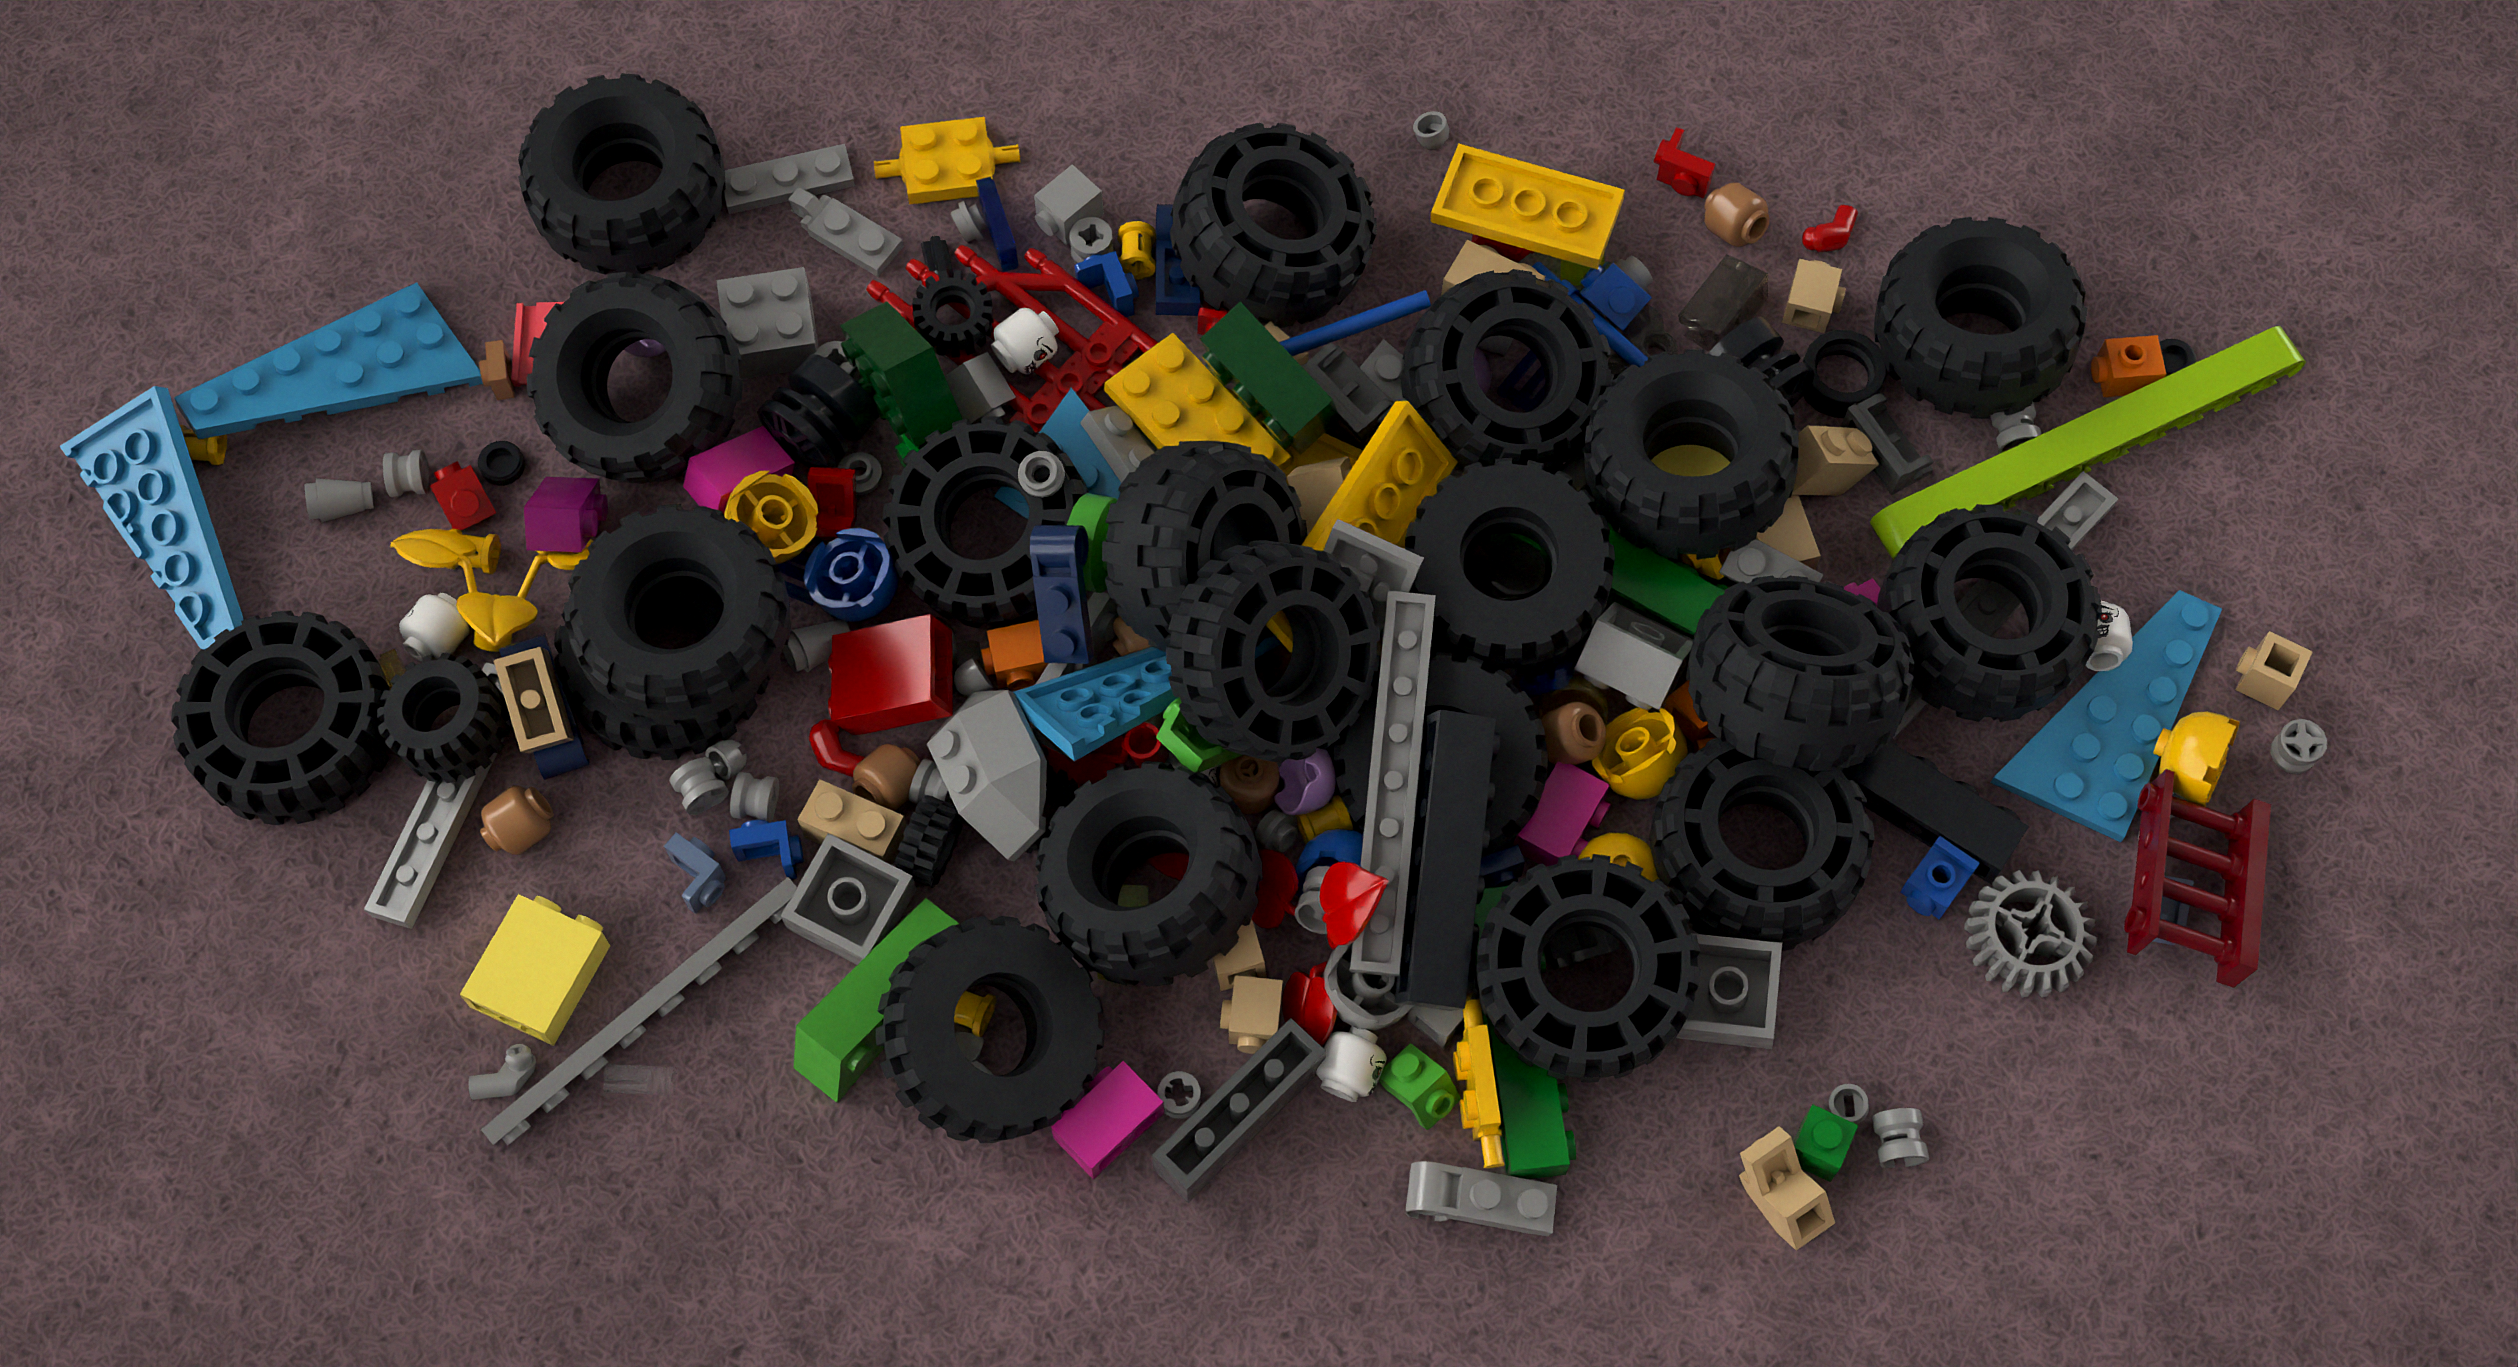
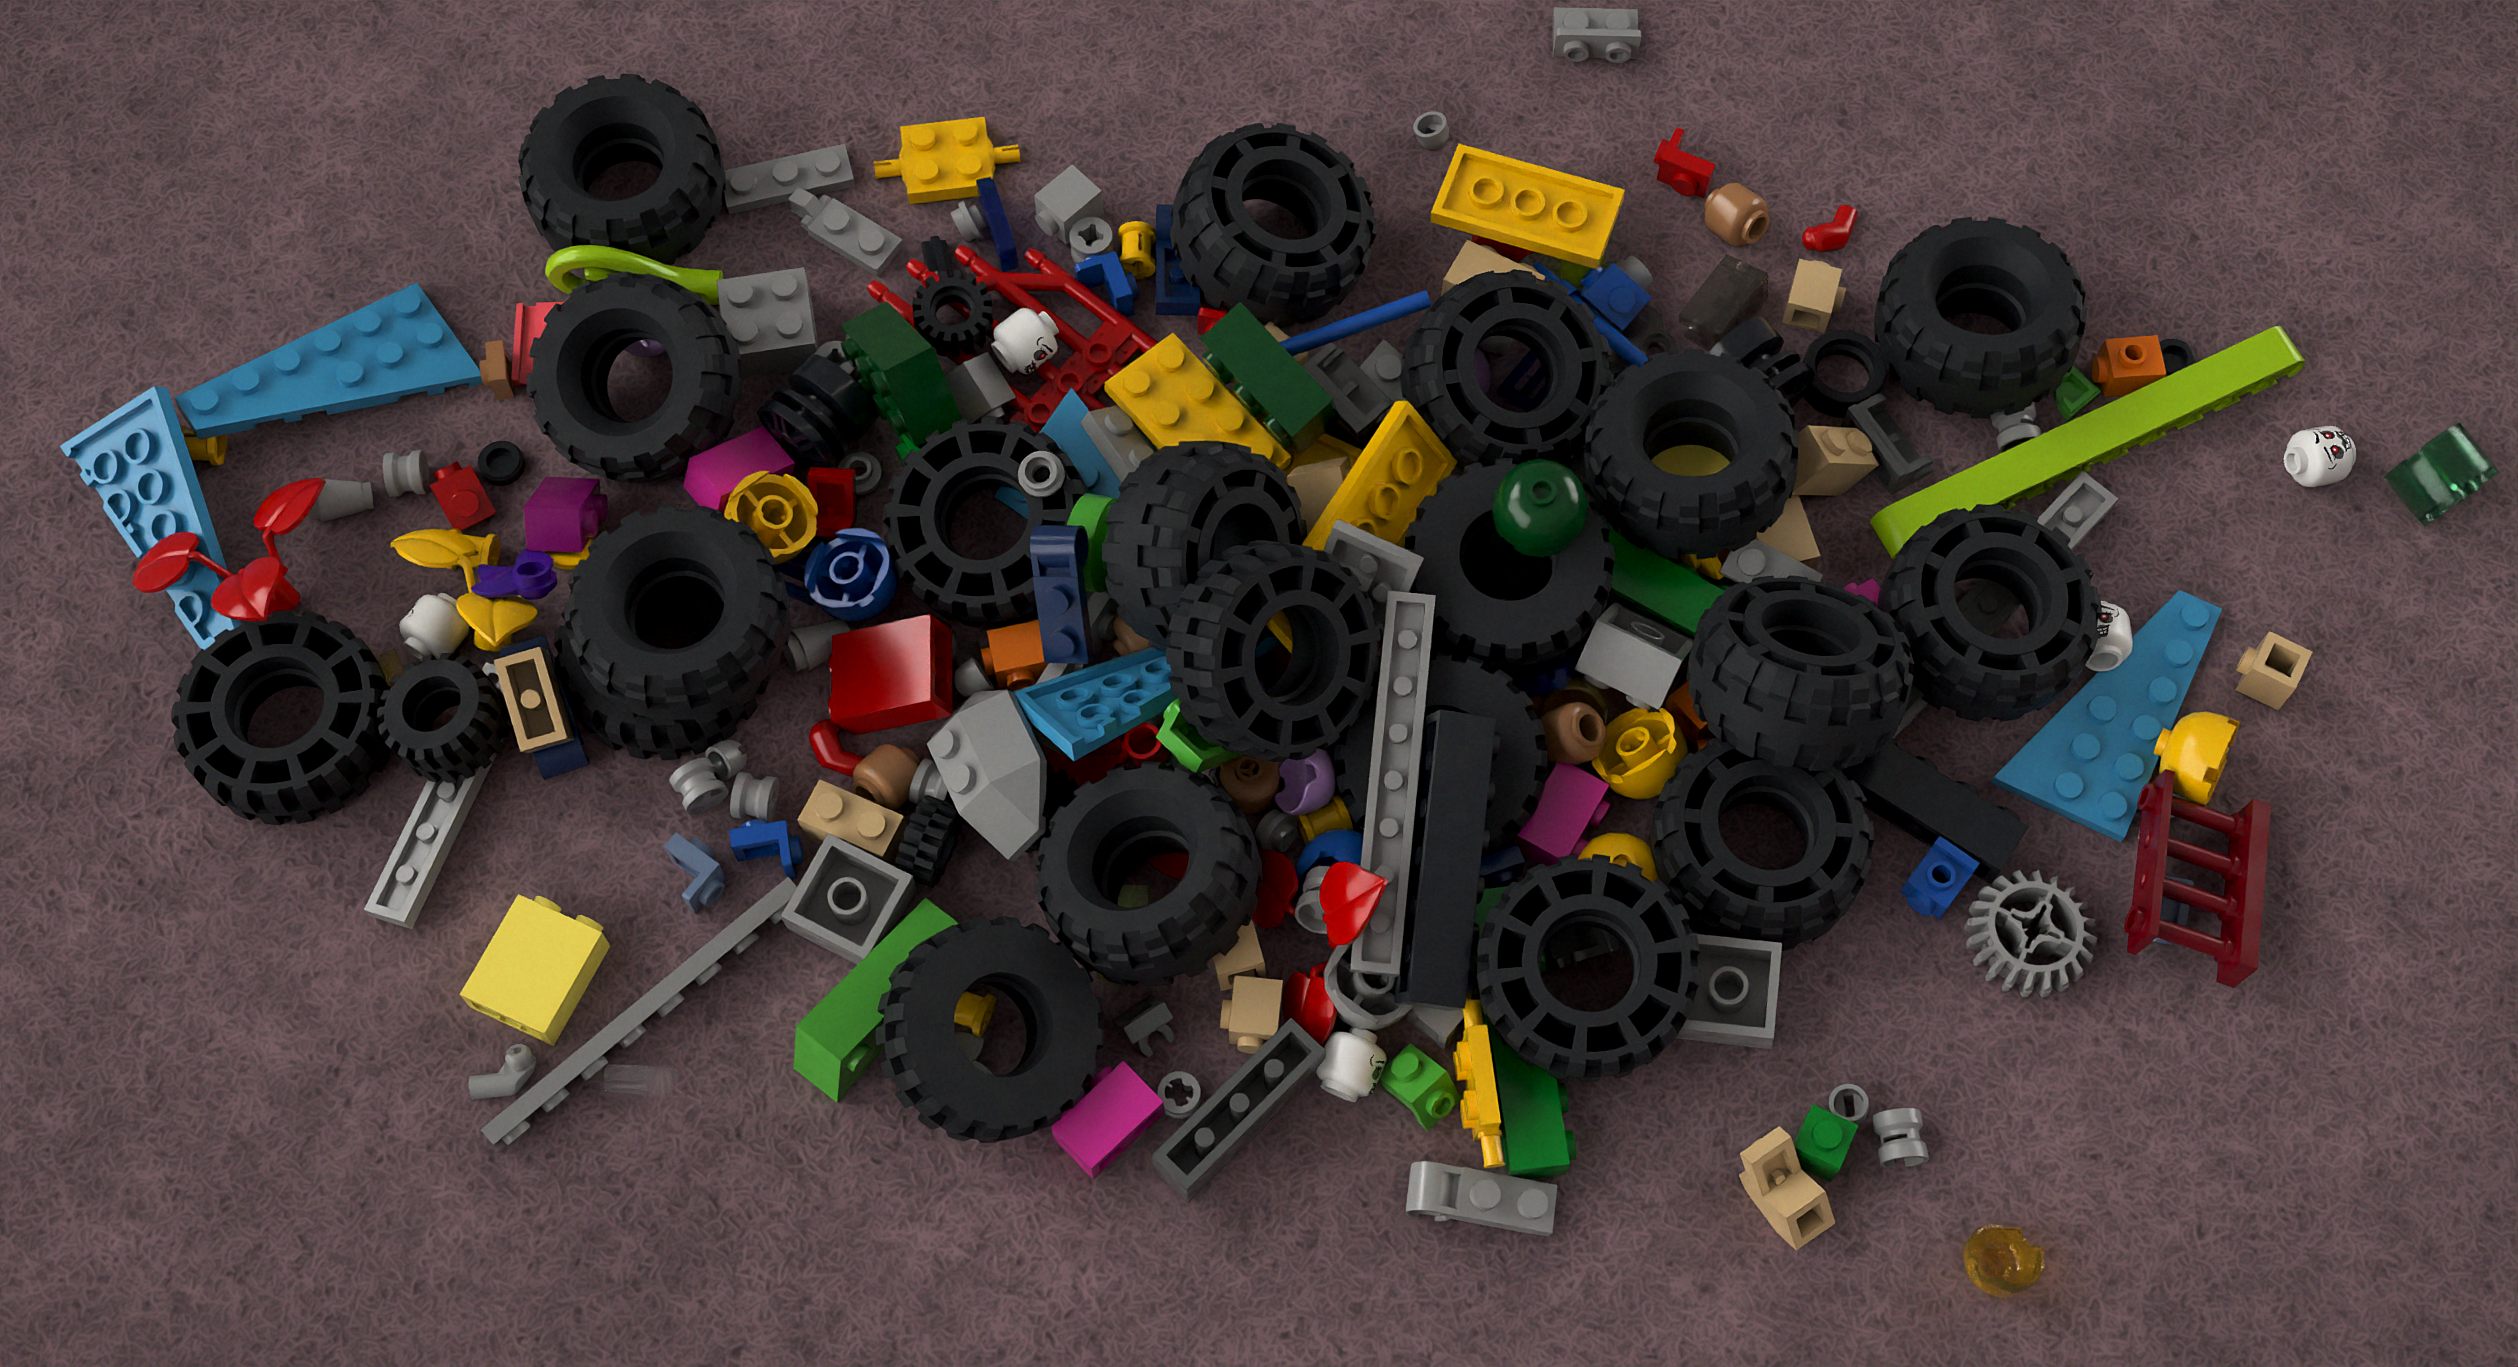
medium nougat head [480,785,554,855] -> none
light grey wheel [2270,719,2327,774] -> none
none -> red plant [131,478,326,622]
none -> dark purple plate [471,549,557,600]
none -> lime plant [545,245,724,305]
none -> dark grey tile [1111,994,1174,1057]
none -> dark green cylinder [1492,459,1588,557]
none -> light grey bracket [1553,7,1641,63]
none -> clear yellow hair [1962,1223,2045,1299]
none -> bright green tile [2054,366,2101,422]
none -> white head [2284,426,2356,487]
none -> clear green brick [2384,423,2500,527]

